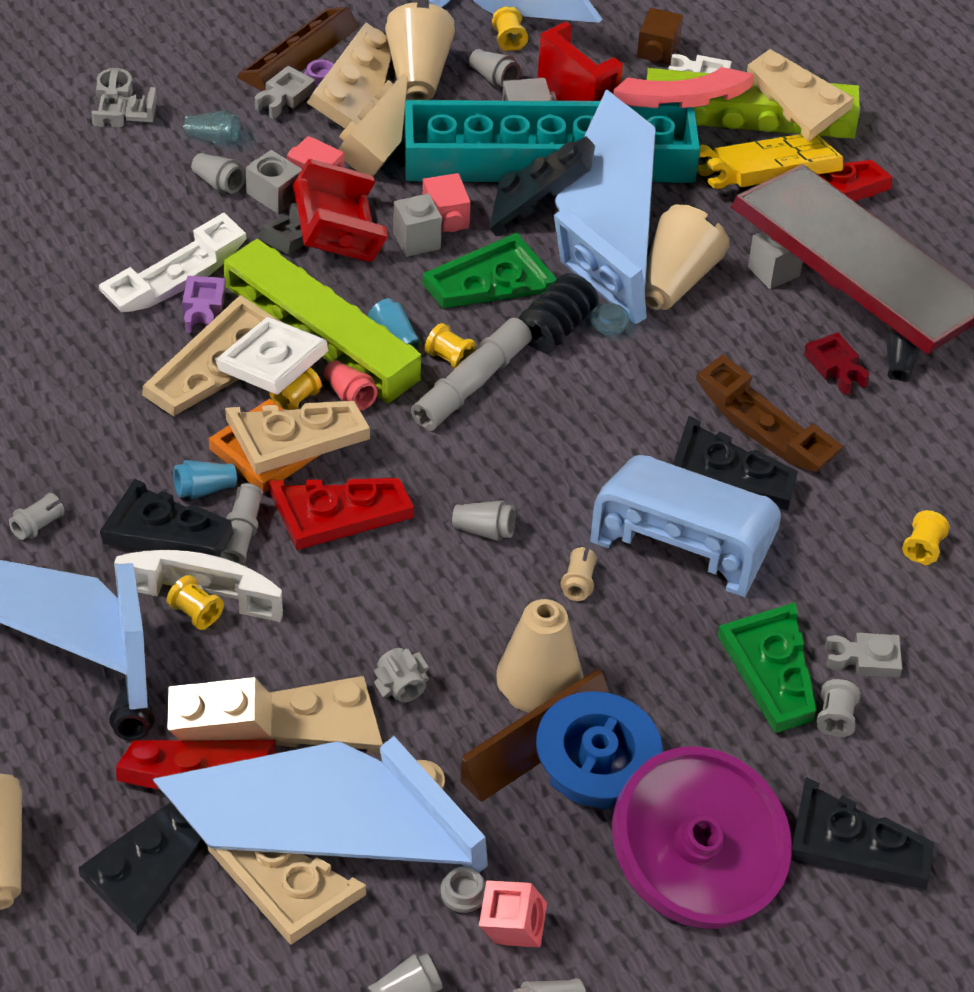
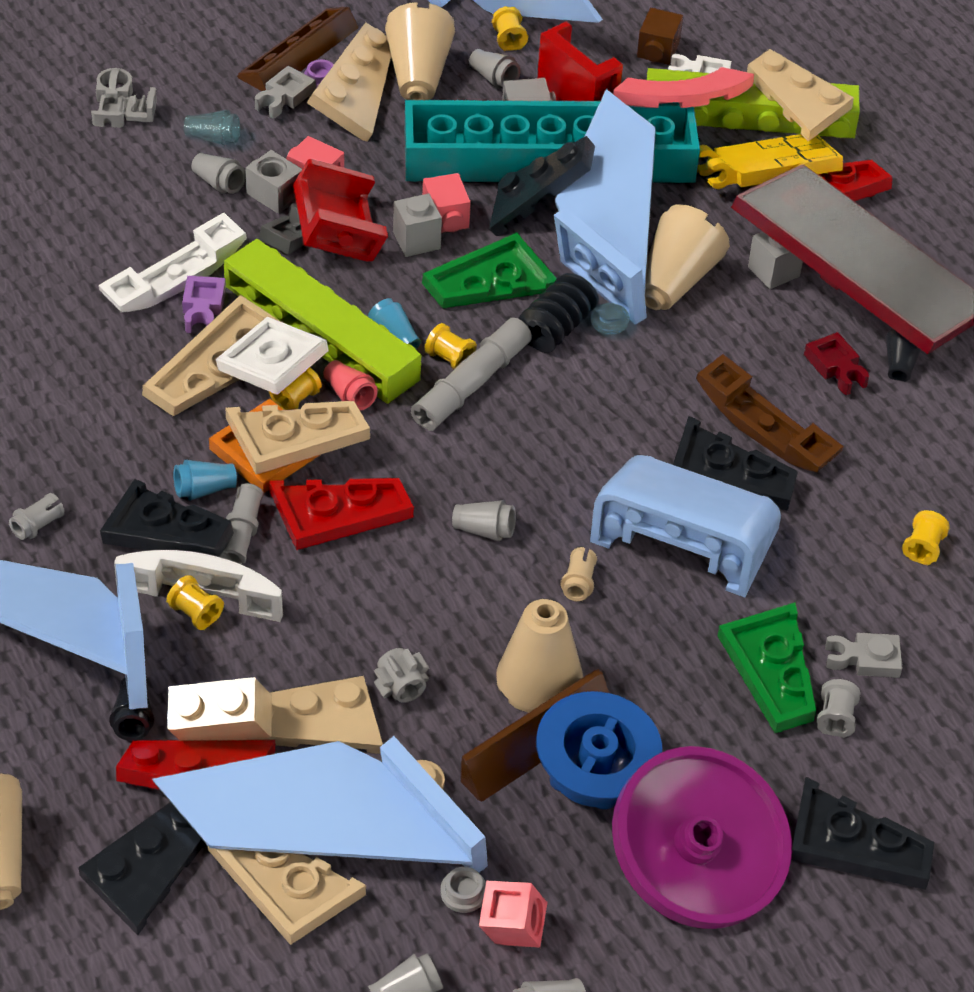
tan slope [338,73,408,176] -> none

